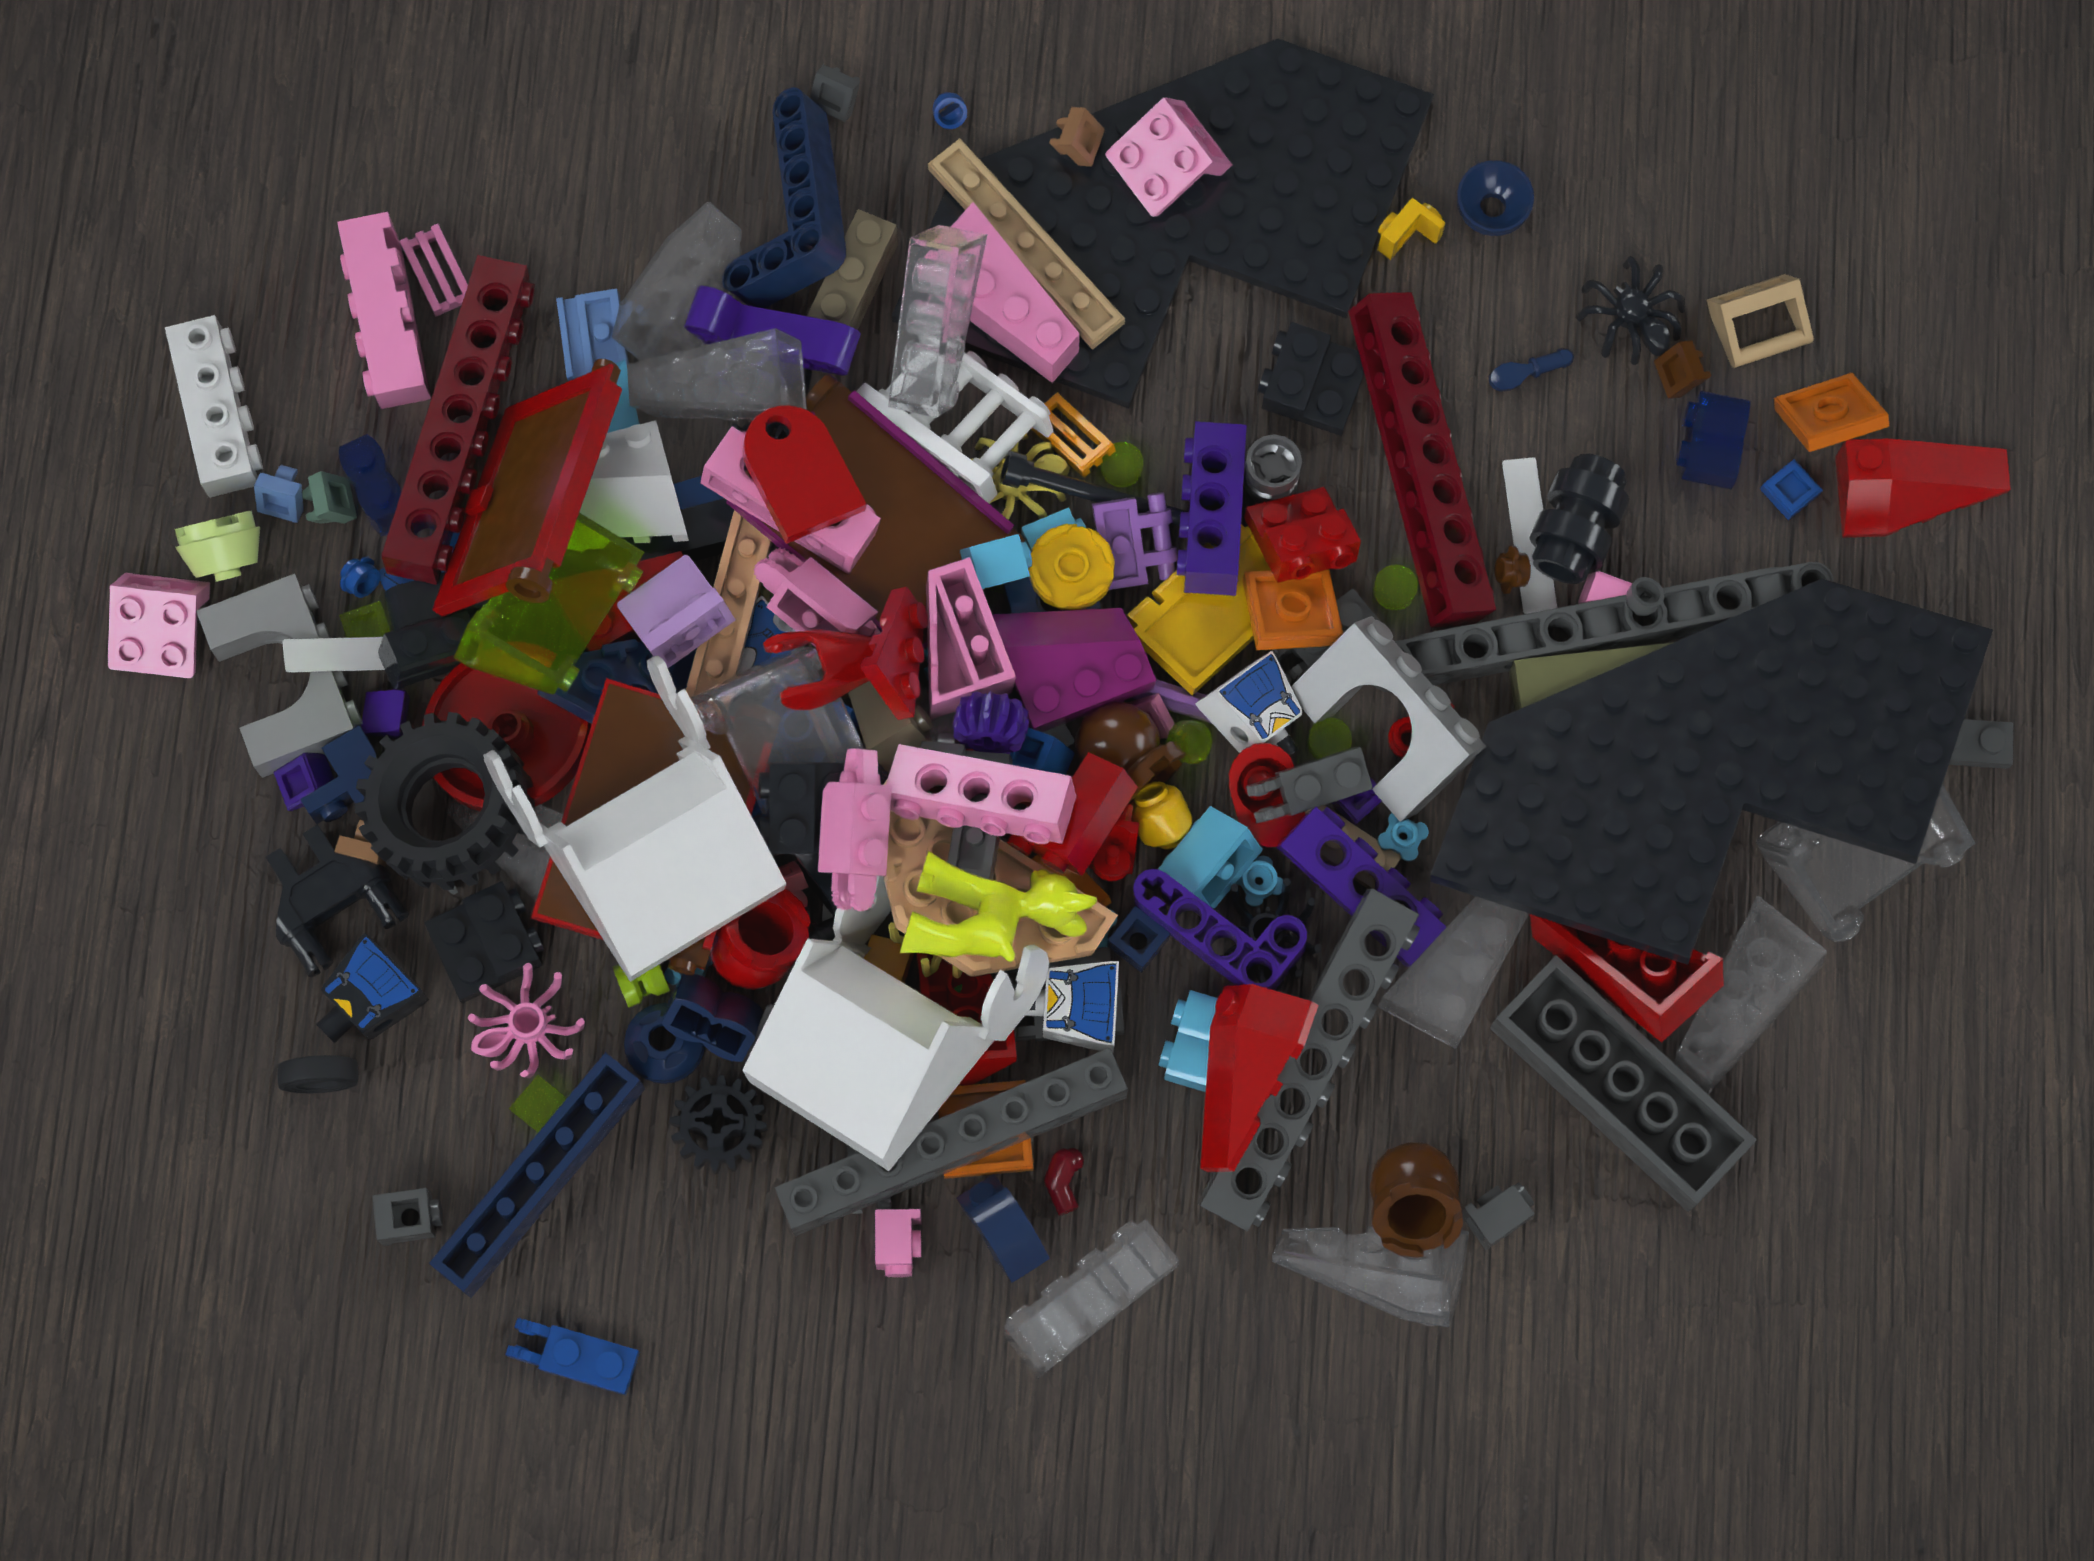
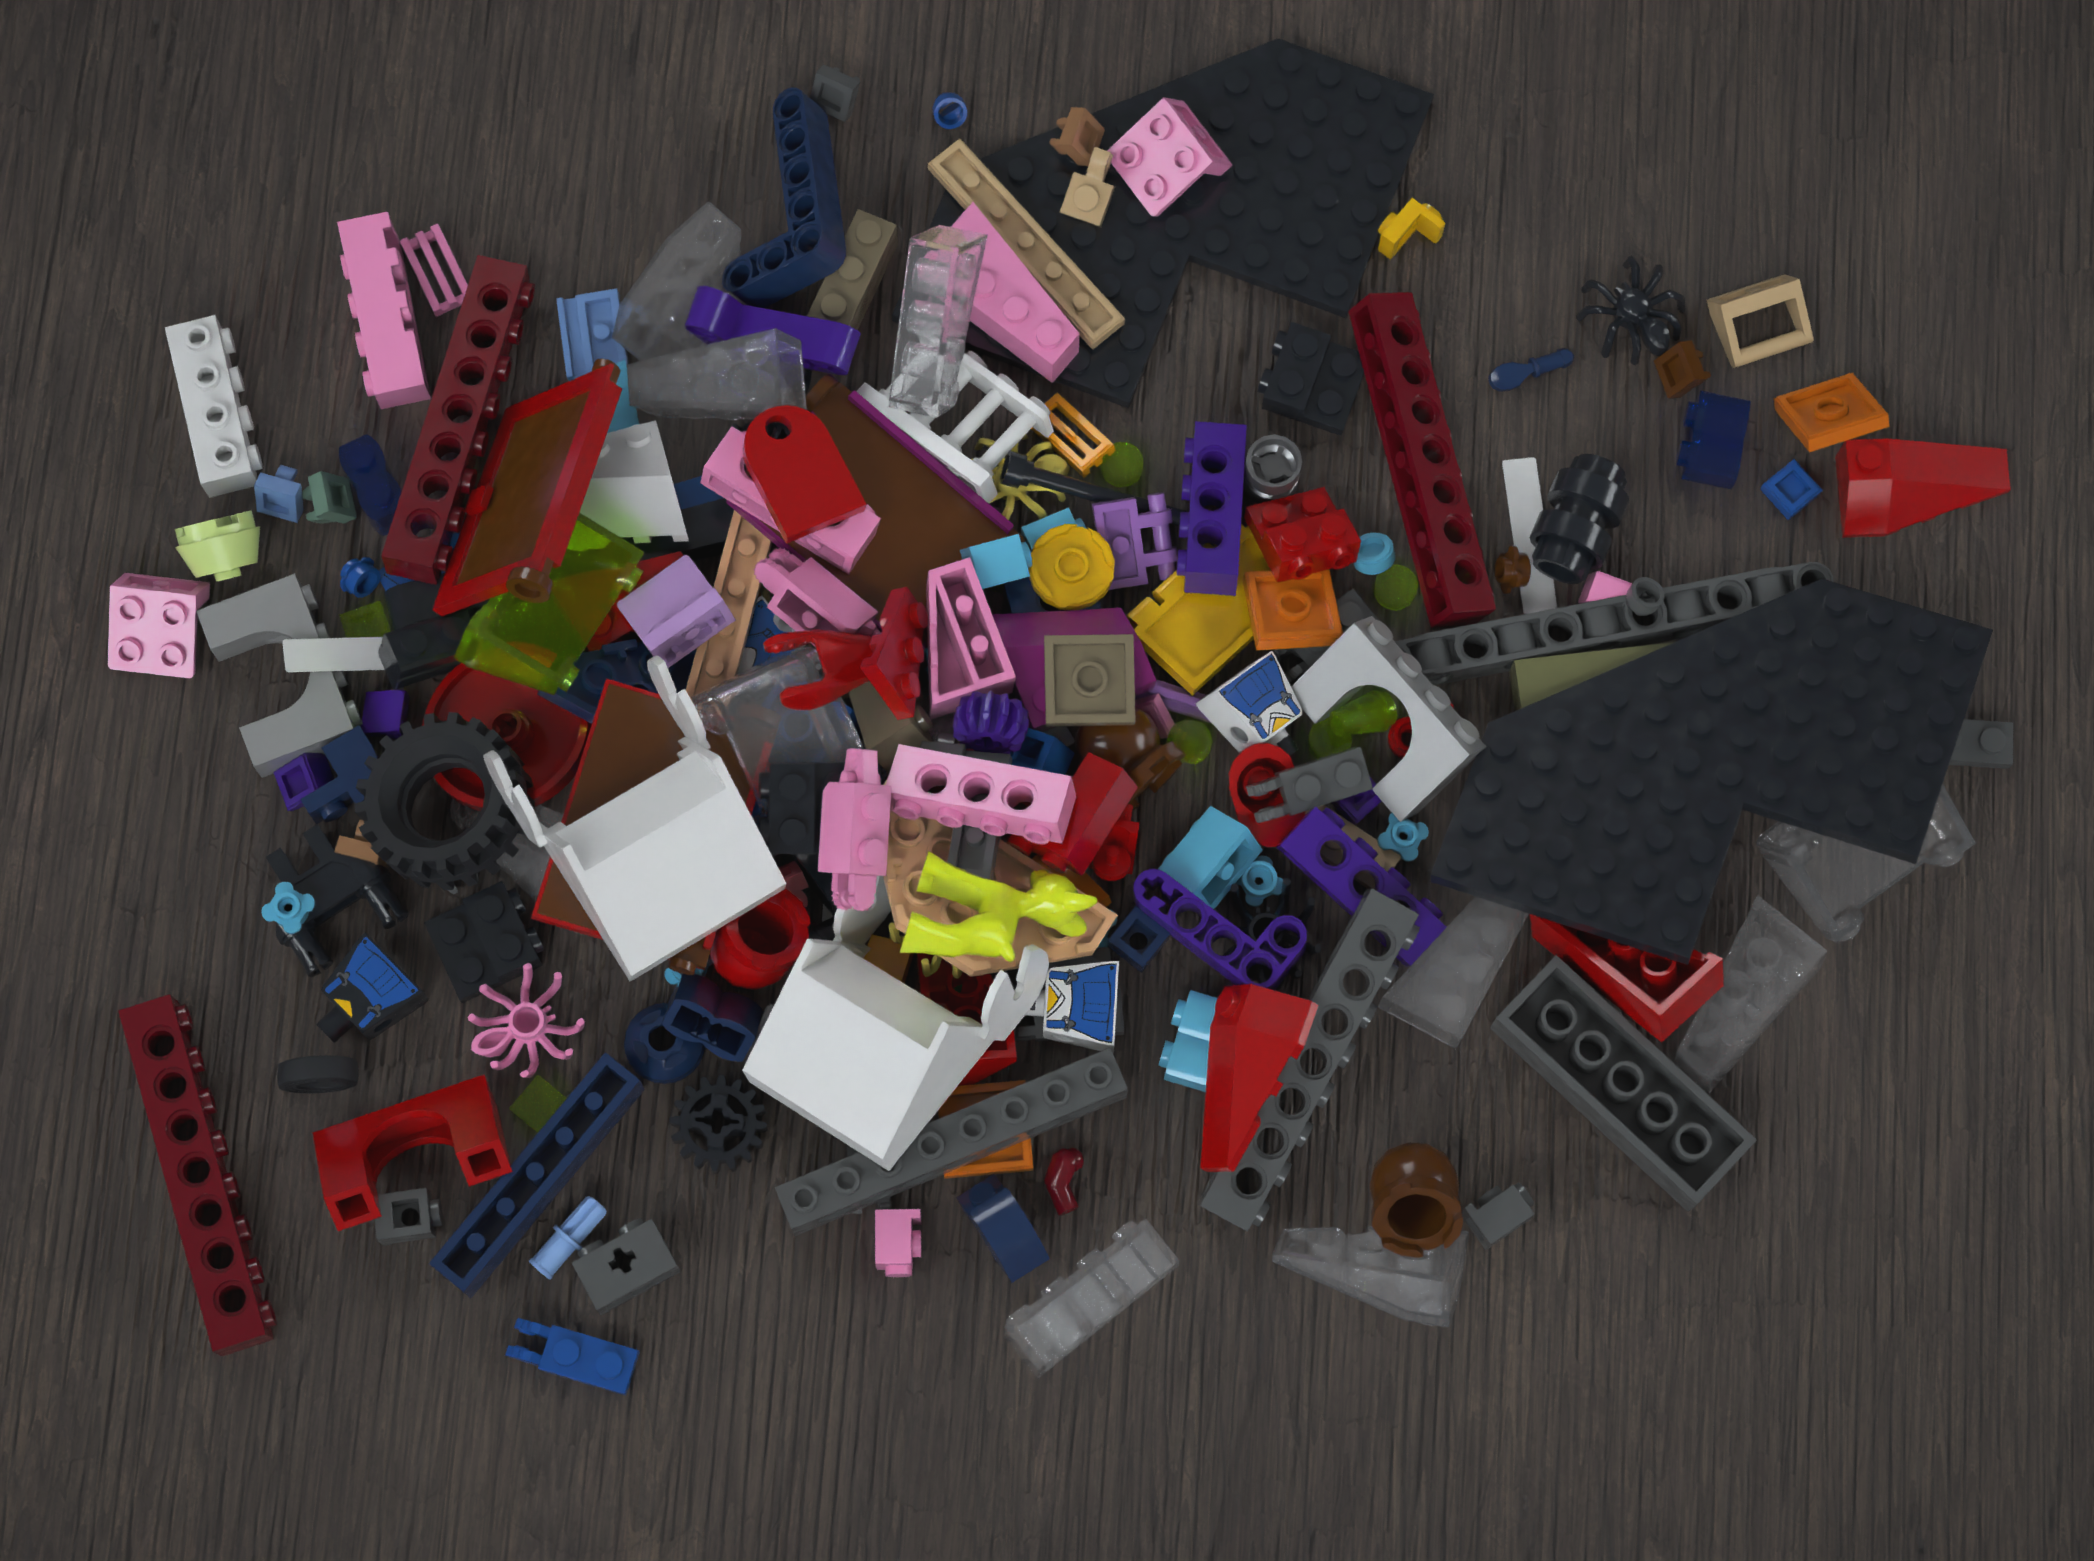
lime wheel [613,964,670,1008] -> none
yellow head [1131,781,1193,849] -> none
dark blue piece [1457,160,1534,236] -> none
none -> dark red brick [118,994,277,1357]
none -> medium azure plate [261,882,315,934]
none -> red arch [313,1074,512,1231]
none -> light blue axle [529,1196,606,1280]
none -> dark grey brick [572,1218,681,1316]
none -> dark tan plate [1044,634,1135,726]
none -> tan plate [1060,147,1115,227]
none -> clear neon green cone [1329,690,1397,736]
none -> medium azure tile [1353,532,1395,575]

